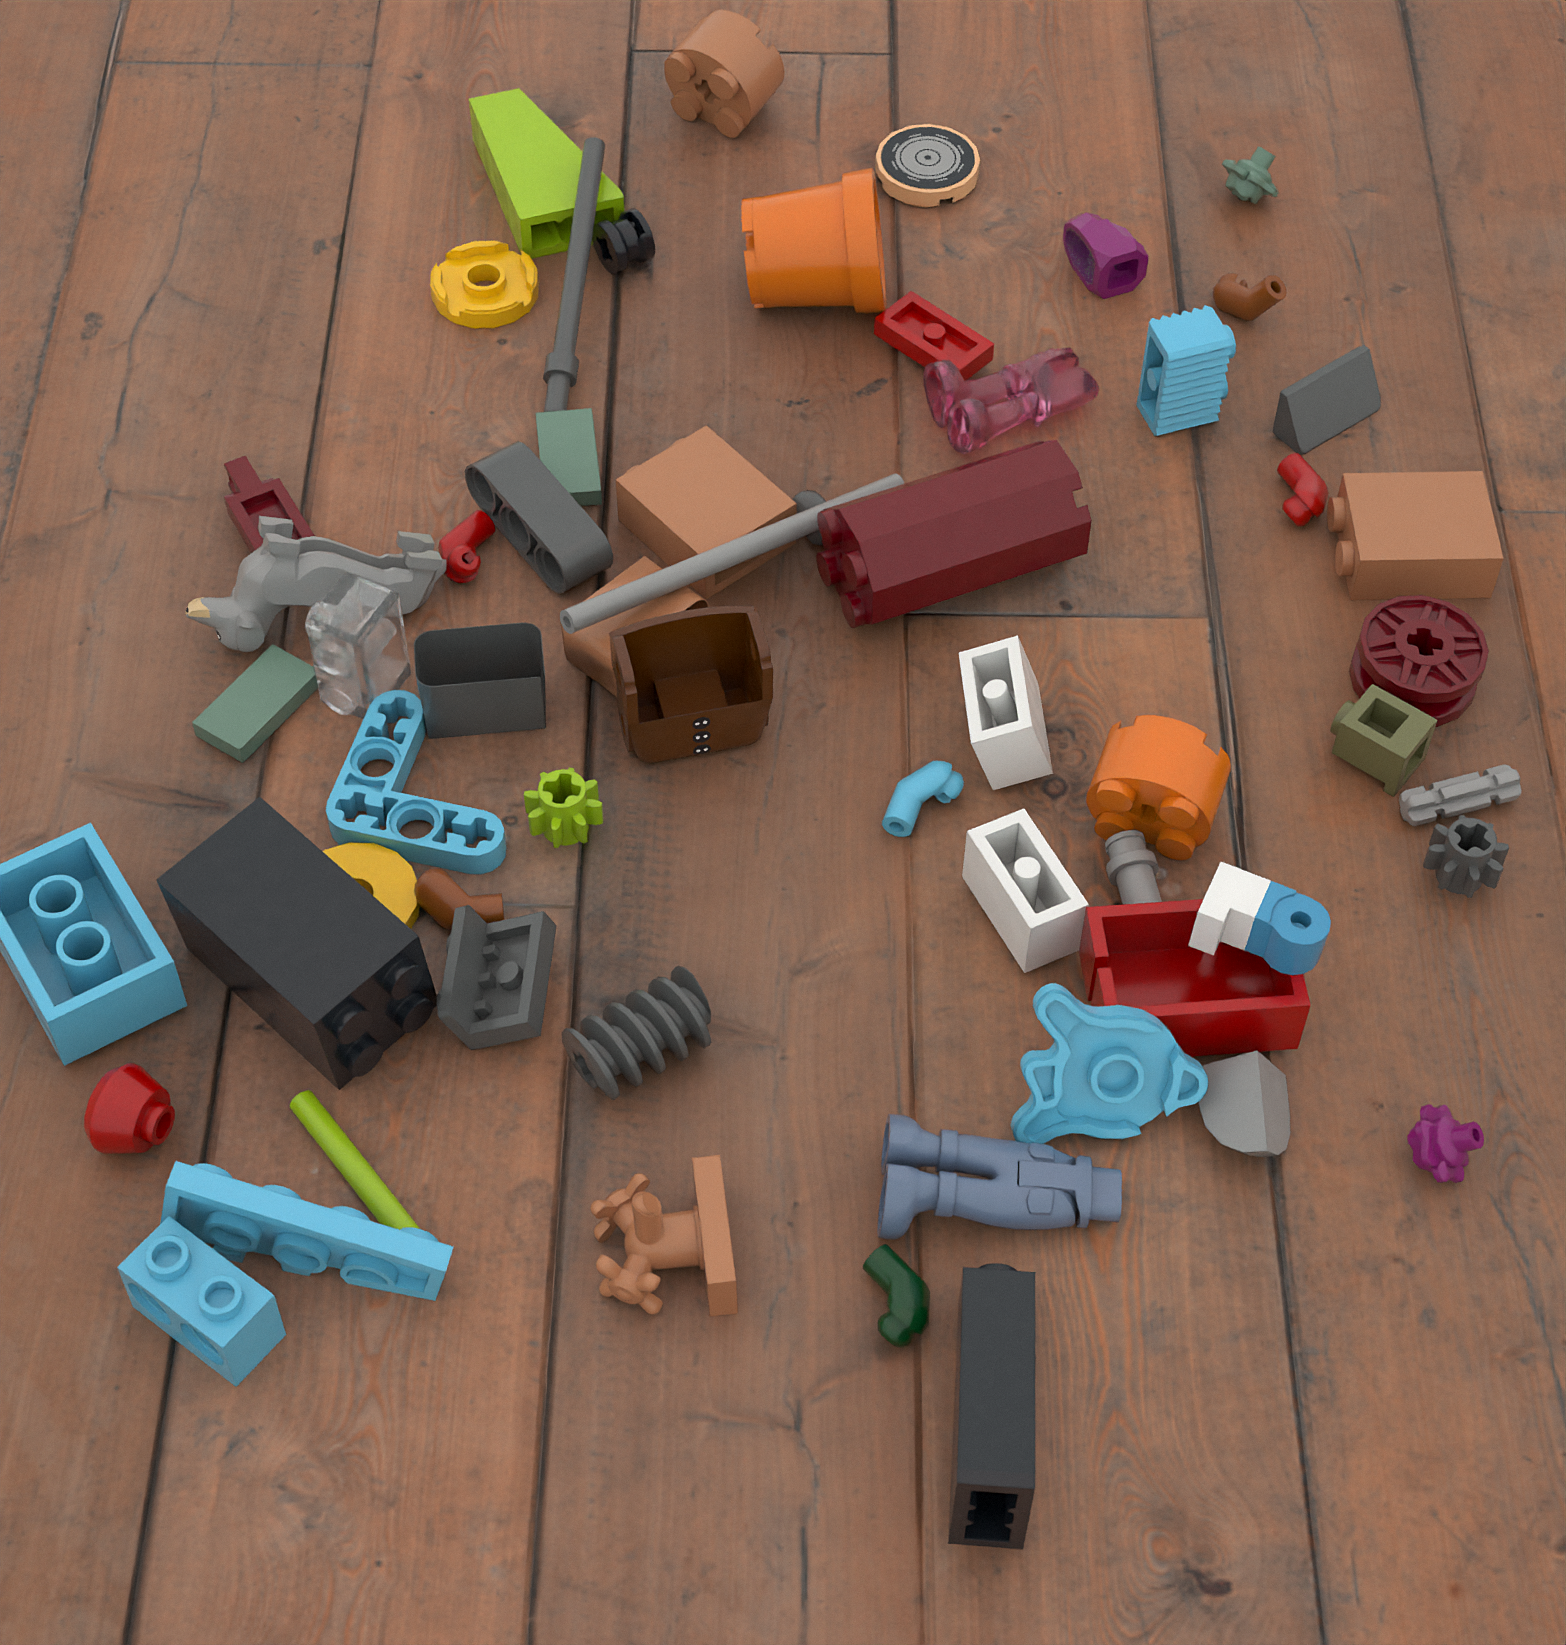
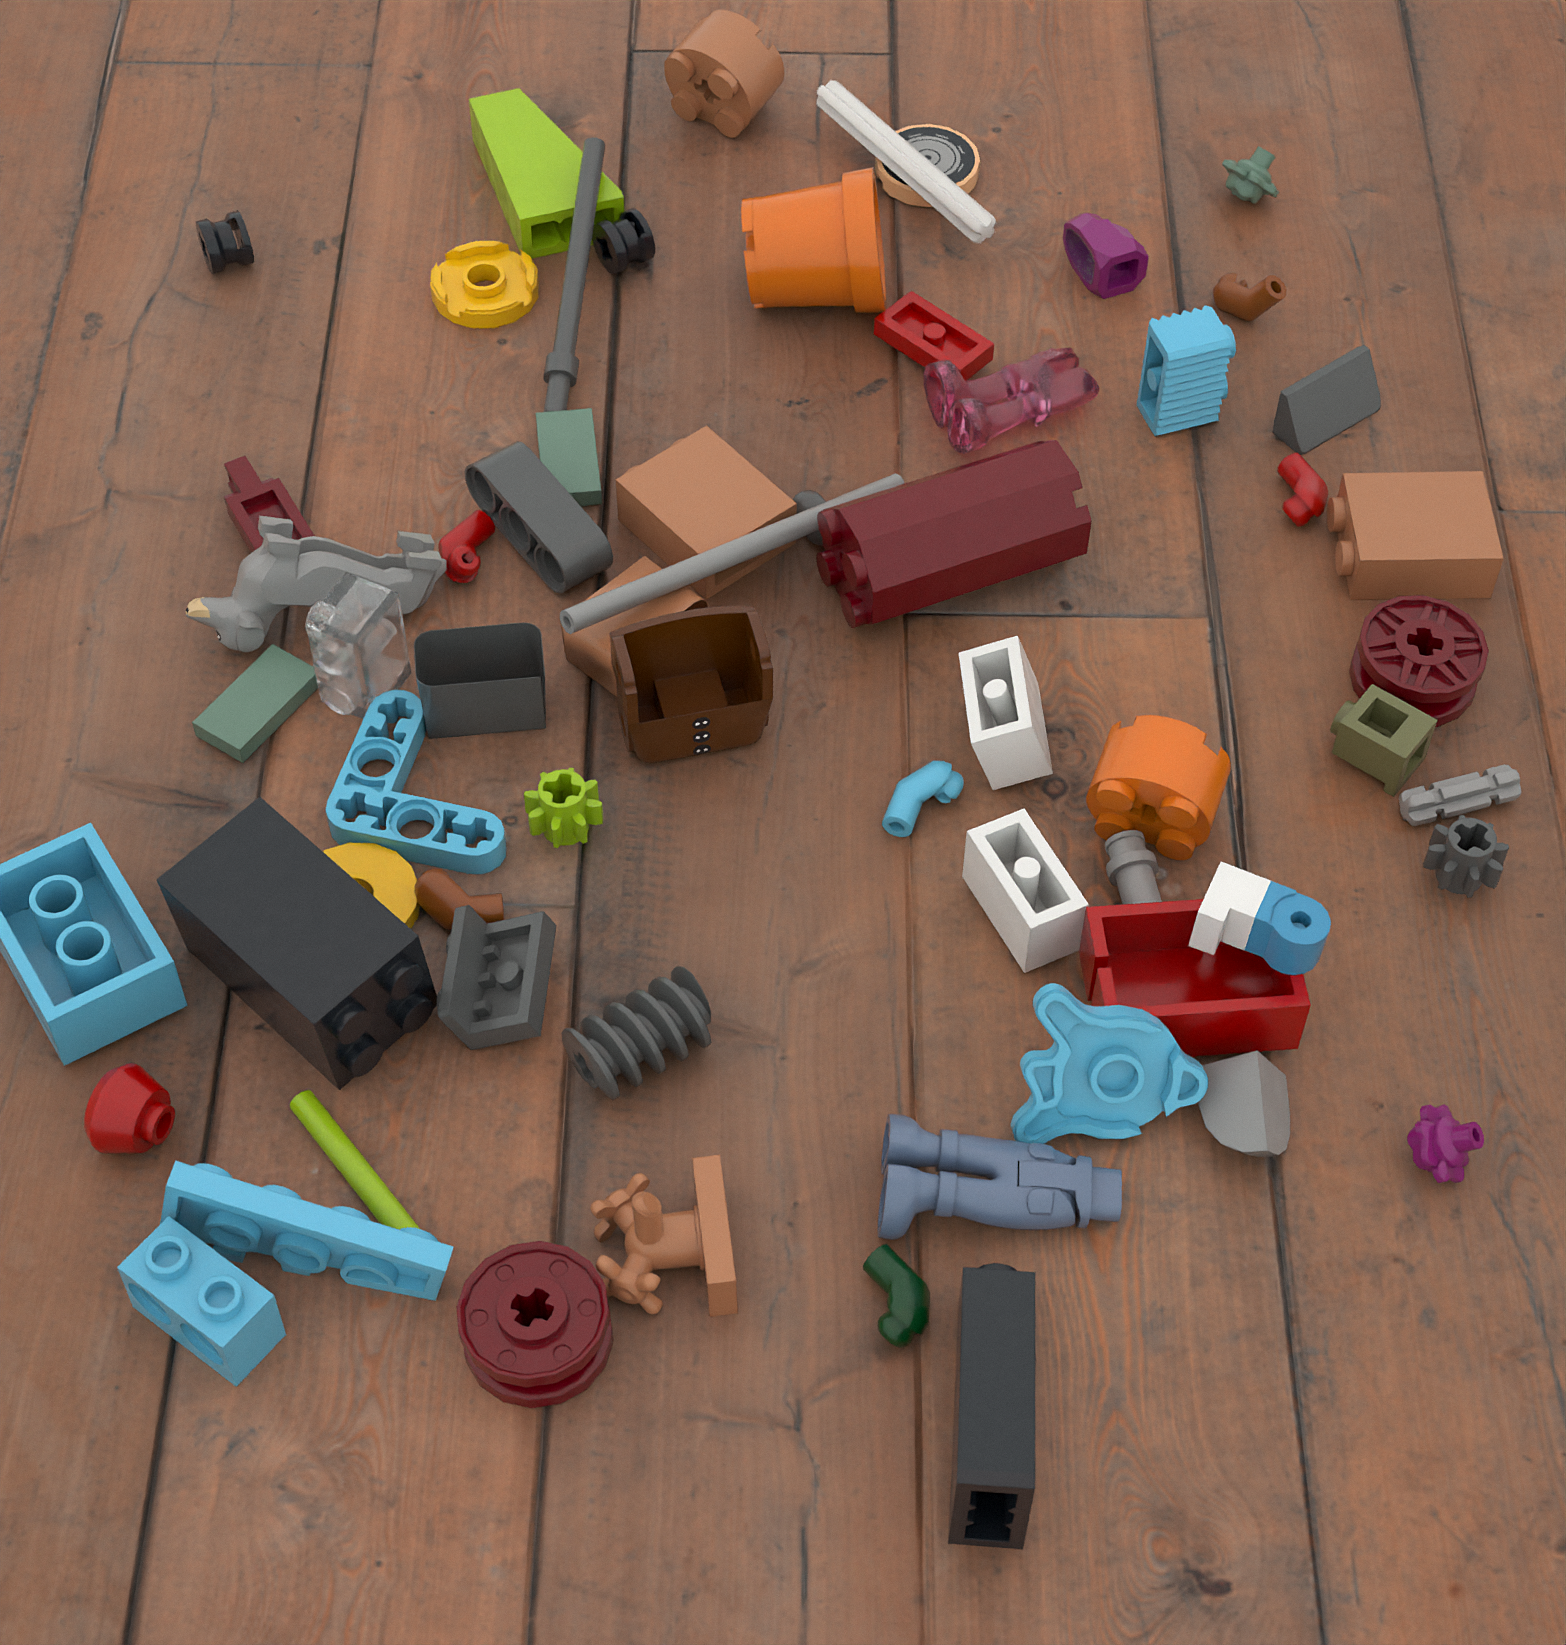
none -> black wheel [195,210,254,274]
none -> dark red wheel [456,1241,614,1408]
none -> white axle [816,80,996,244]

